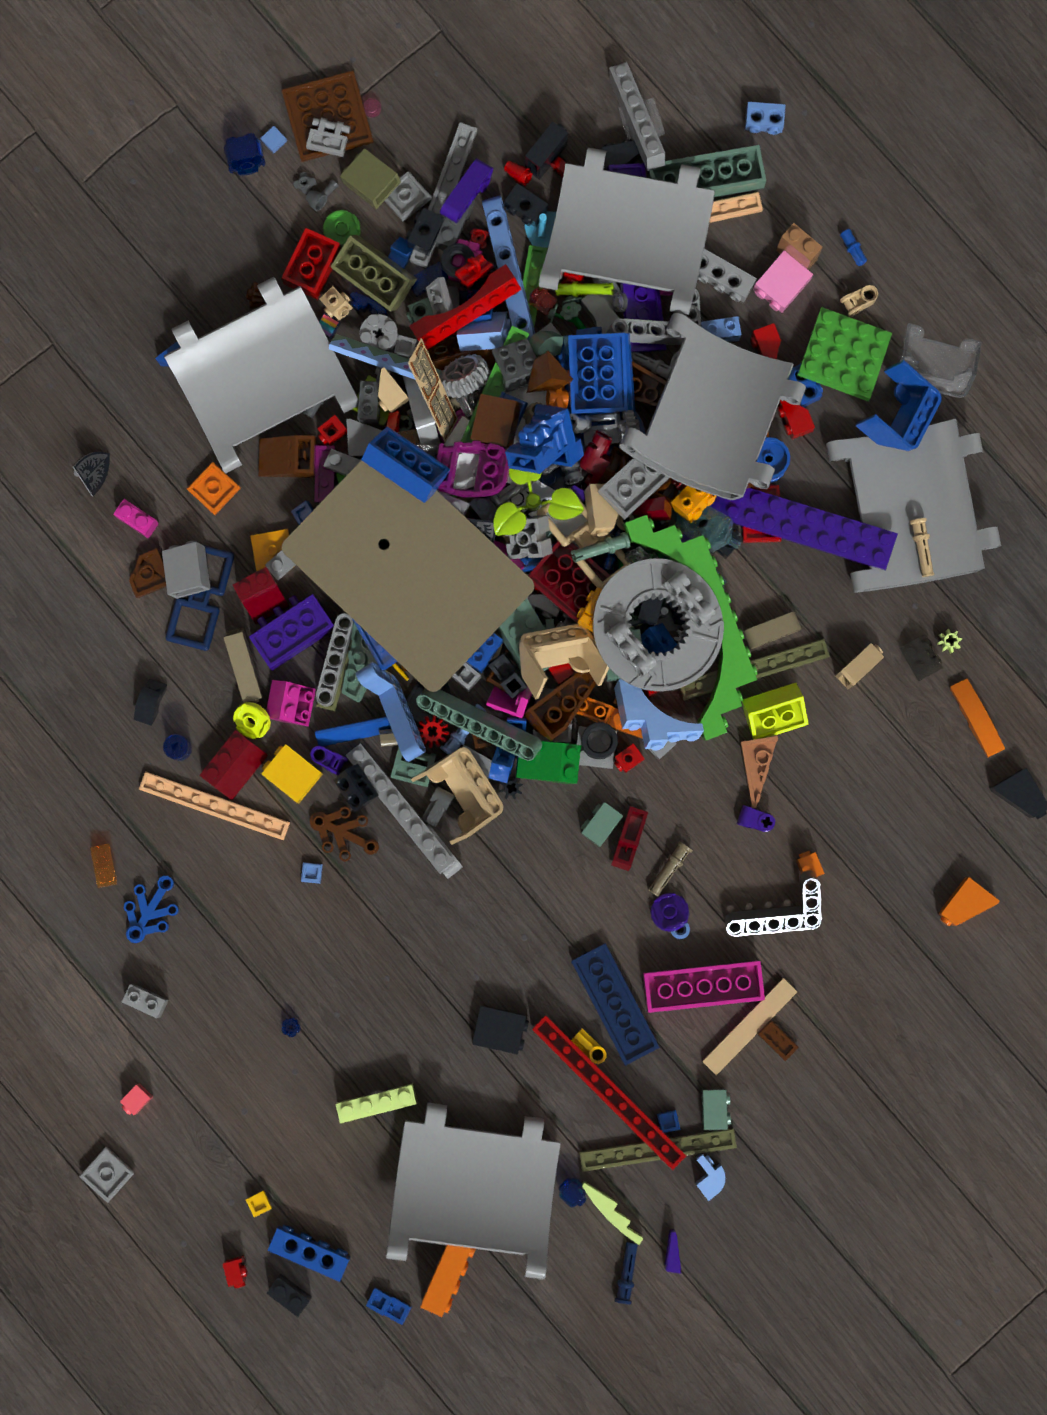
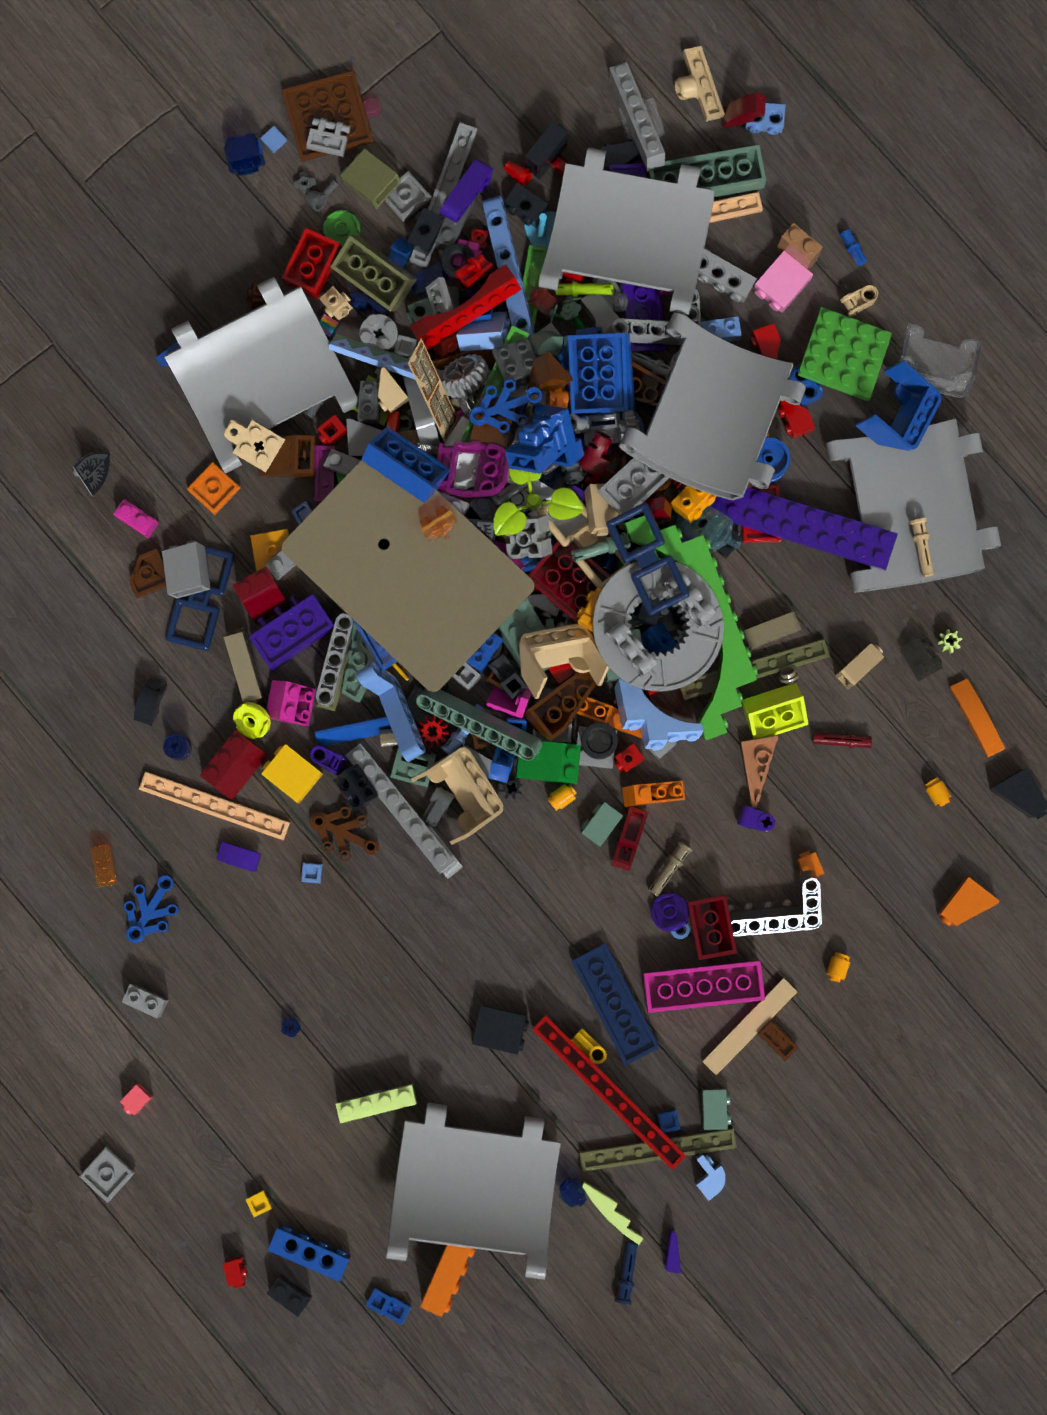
none -> dark purple slope [216,841,261,872]
none -> tan plate [224,419,285,472]
none -> clear orange hips [420,506,458,541]
none -> clear red bracket [433,333,458,356]
none -> blue plant [469,379,542,434]
none -> light orange brick [547,783,577,811]
none -> dark blue bar [606,503,690,616]
none -> orange slope [622,781,685,807]
none -> tan plate [675,46,725,121]
none -> dark red slope [688,895,738,960]
none -> dark red slope [722,92,766,128]
none -> dark tan plate [779,668,799,685]
none -> dark red pin [813,732,872,749]
none -> light orange brick [826,952,850,983]
none -> light orange brick [925,777,952,807]

